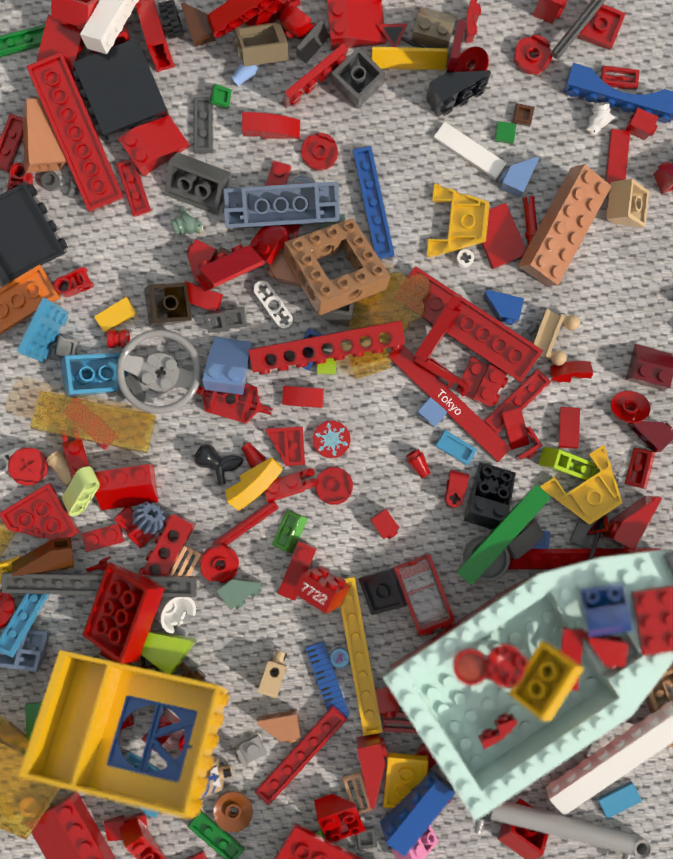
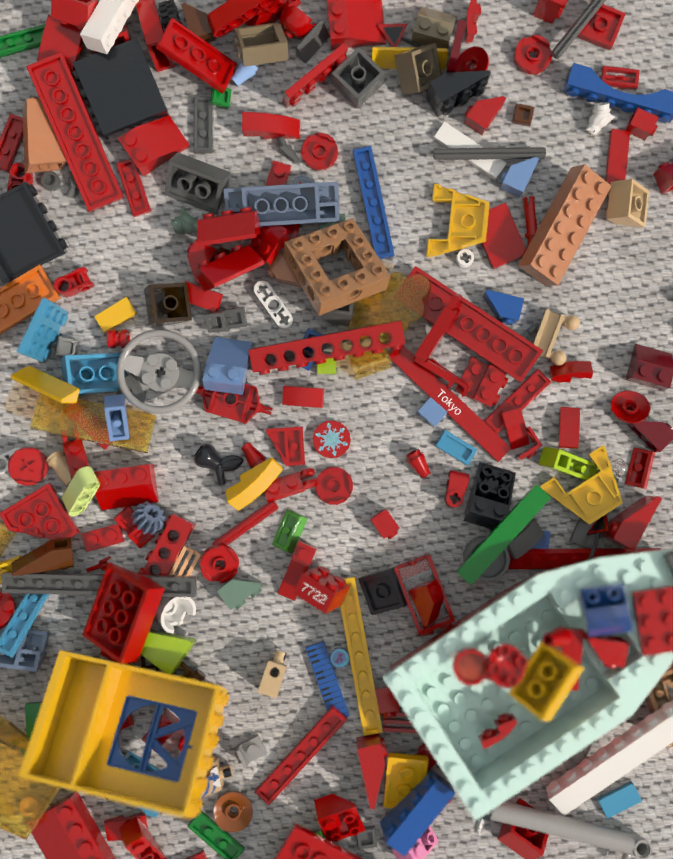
nougat slope [257,710,301,743] -> none
light nougat tile [342,771,373,815] -> none
green tile [494,121,516,144] -> none
none -> yellow slope [10,366,79,403]
none -> medium blue slope [104,394,130,441]
none -> red tile [156,18,237,94]
none -> red slope [197,207,261,246]
none -> dark grey bar [278,137,301,163]
none -> dark tan slope [394,43,442,95]
none -> red slope [409,579,444,627]
none -> dark grey axle [433,147,546,160]
none -> red slope [464,96,506,135]
none -> red cone [542,627,572,648]

